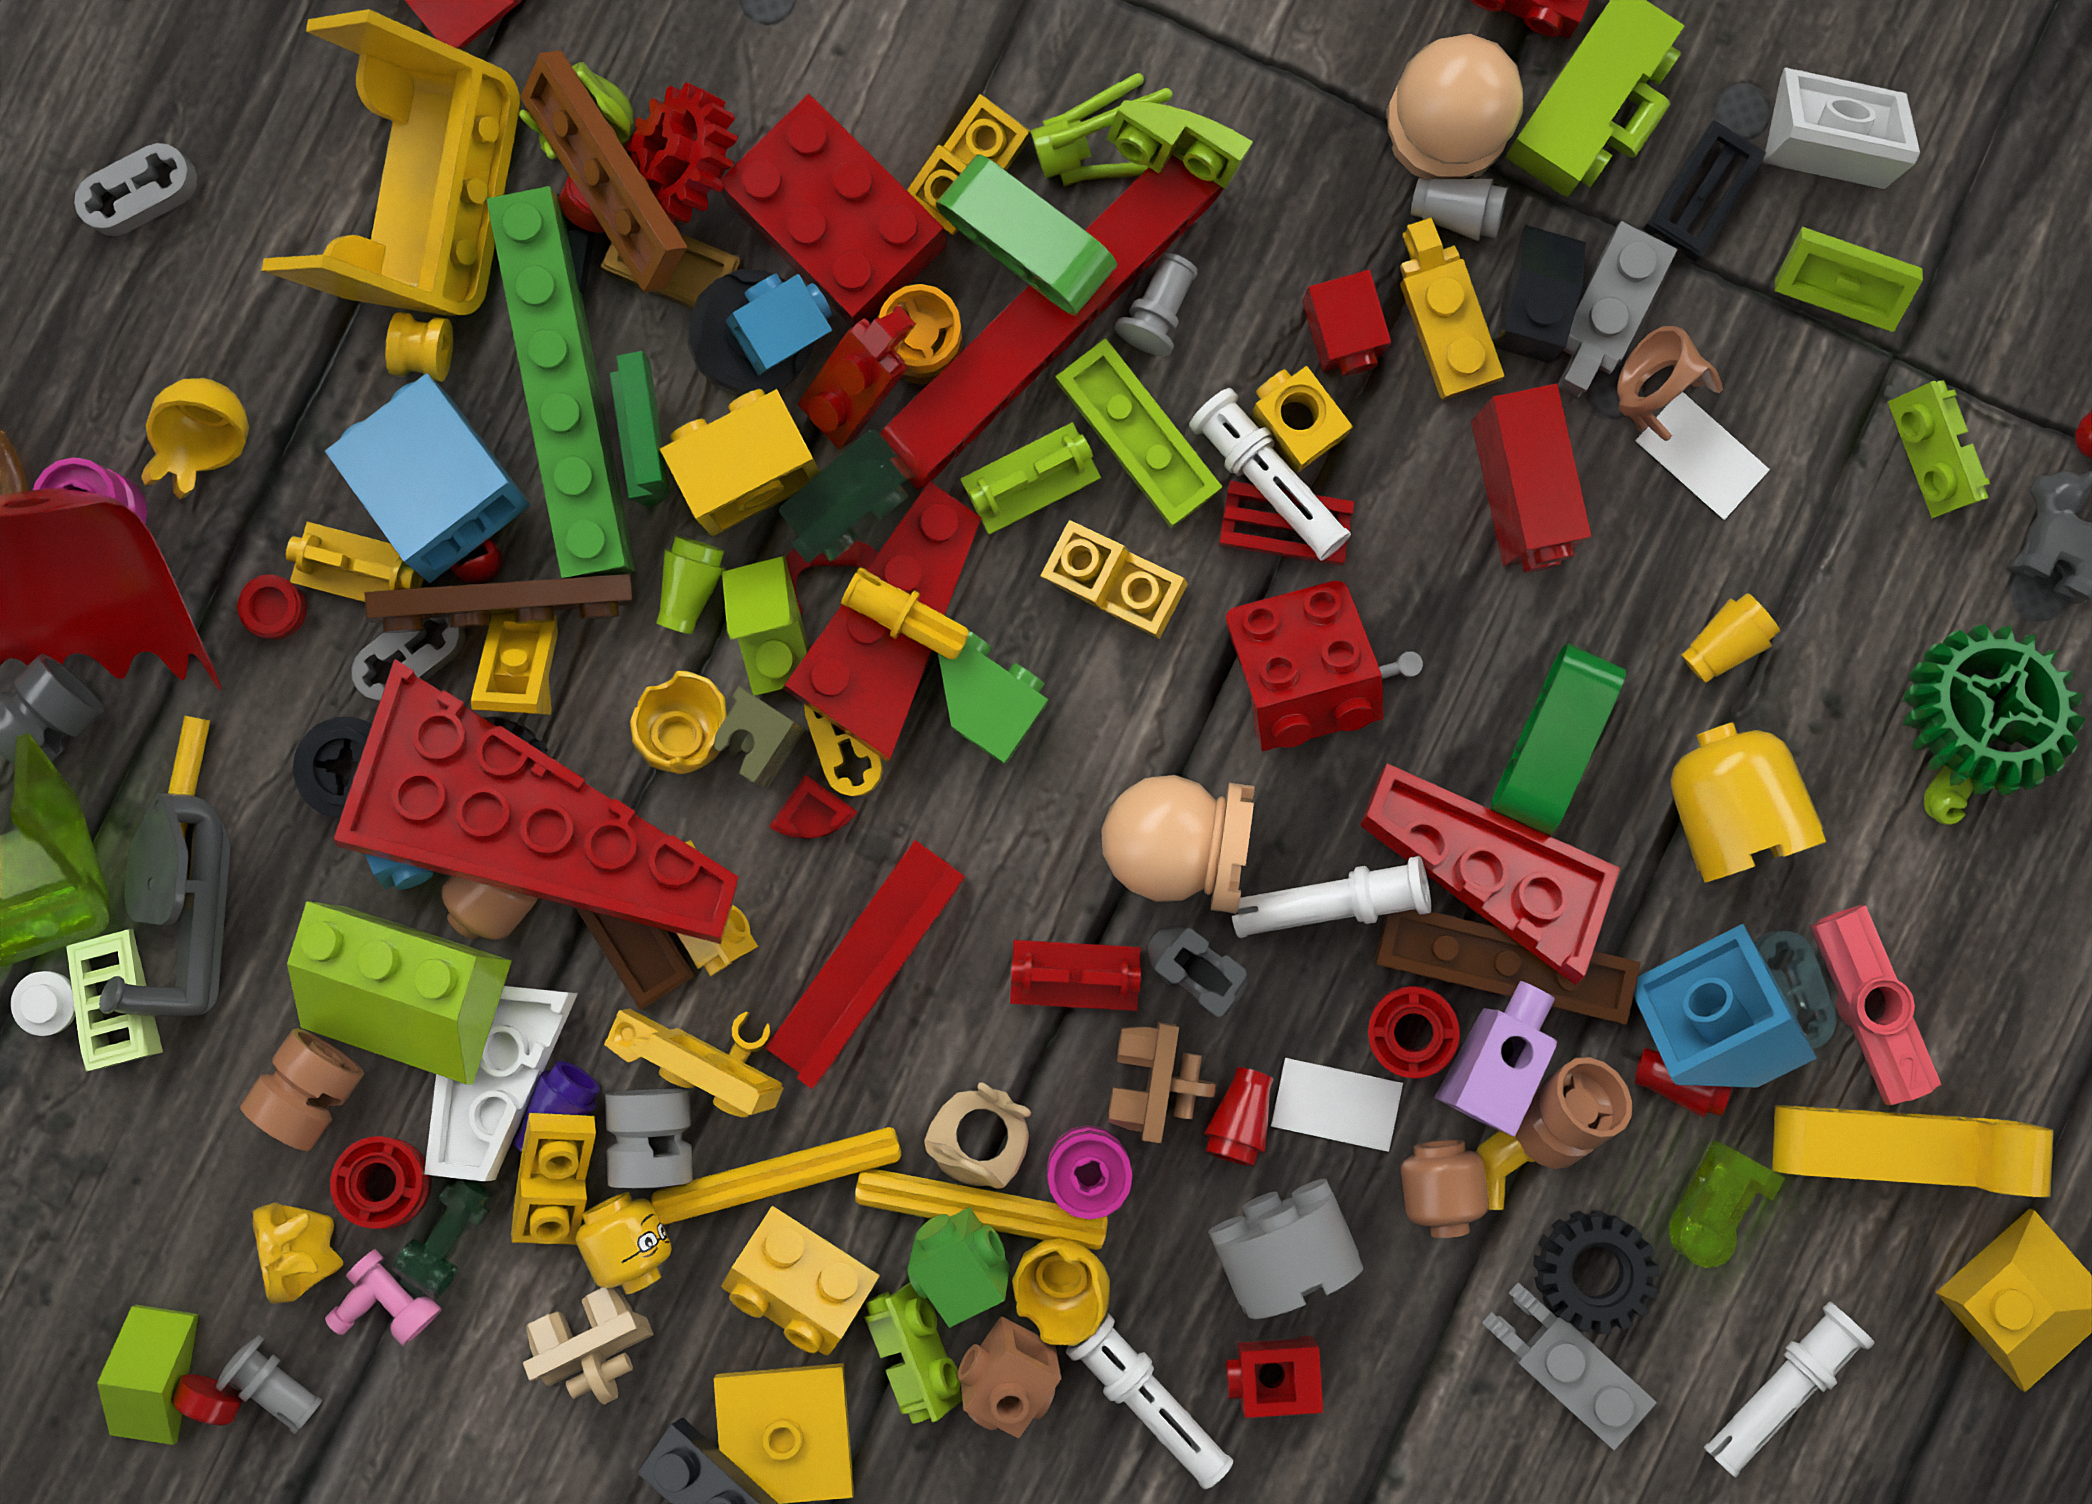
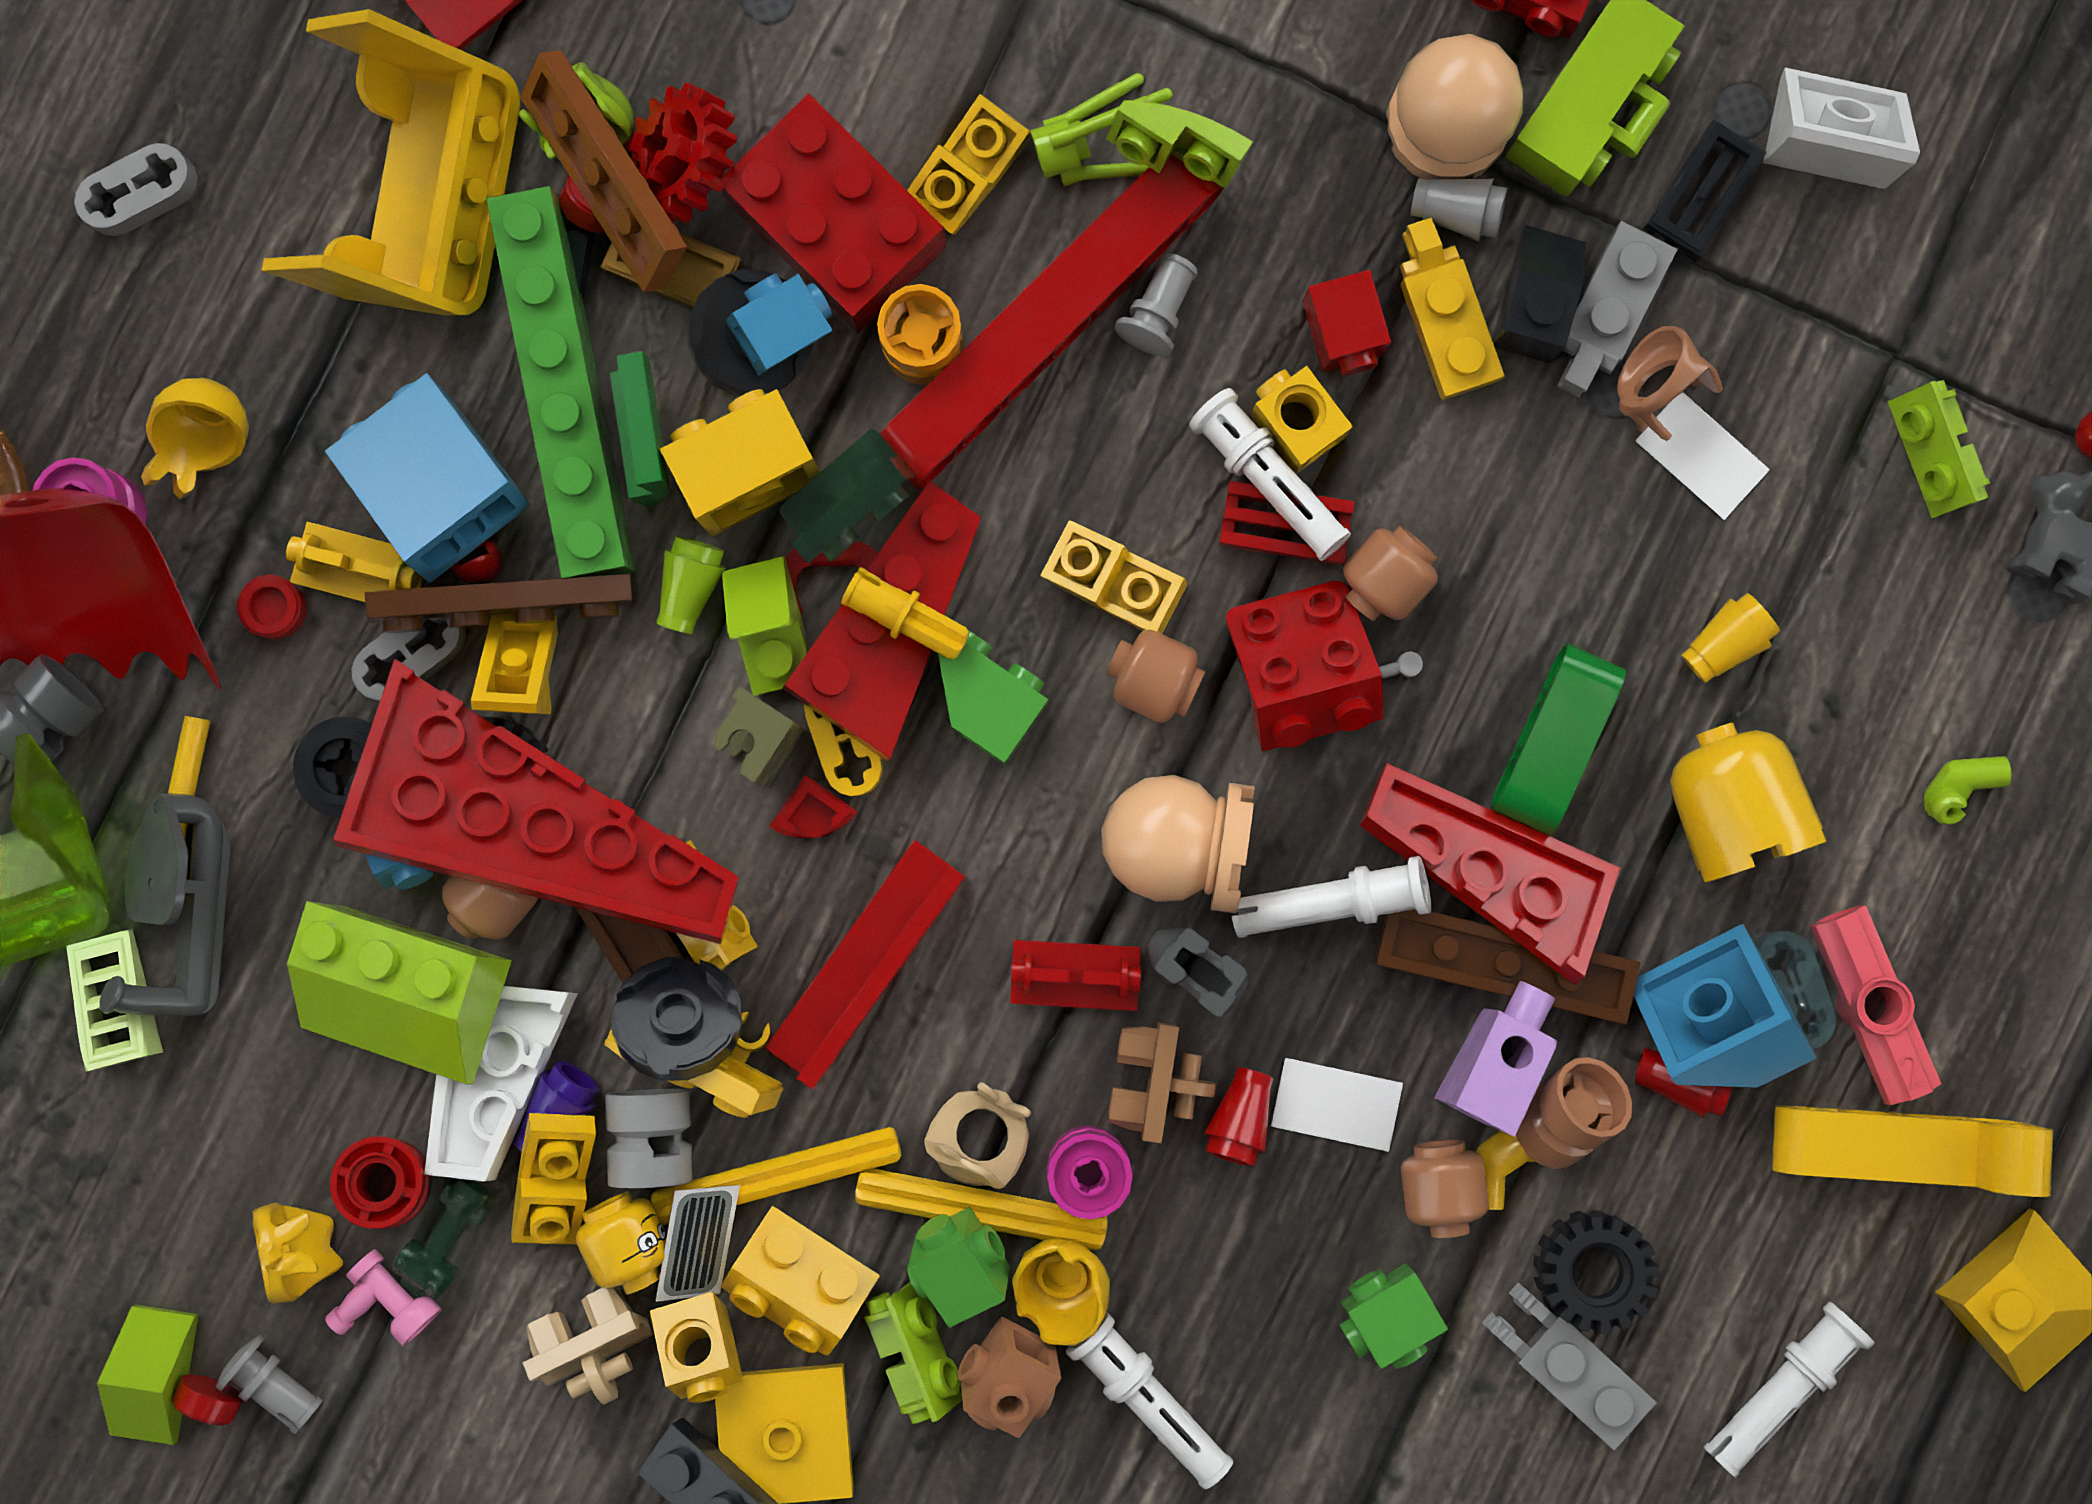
white plate [11,971,76,1036] -> none
nougat wheel [240,1028,364,1151] -> none
yellow wheel [385,312,453,382] -> none
yellow hair [630,671,727,774] -> none
red hinge [797,305,916,450] -> none
beam [935,154,1118,316] -> none
lime hinge [960,422,1101,535] -> none
lime plate [1055,338,1222,529] -> none
light grey brick [1209,1179,1363,1319] -> none
red brick [1225,1335,1323,1418] -> none
red wheel [1368,986,1460,1078] -> none
red brick [1471,383,1591,573] -> none
clear neon green leg [1668,1140,1785,1268] -> none
lime plate [1775,226,1923,332] -> none
green gear [1902,623,2086,796] -> none
none -> black tile [611,957,742,1081]
none -> yellow brick [650,1292,743,1403]
none -> sticker [656,1185,740,1302]
none -> nougat head [1106,629,1206,723]
none -> bright green brick [1339,1263,1448,1369]
none -> nougat head [1343,525,1438,621]

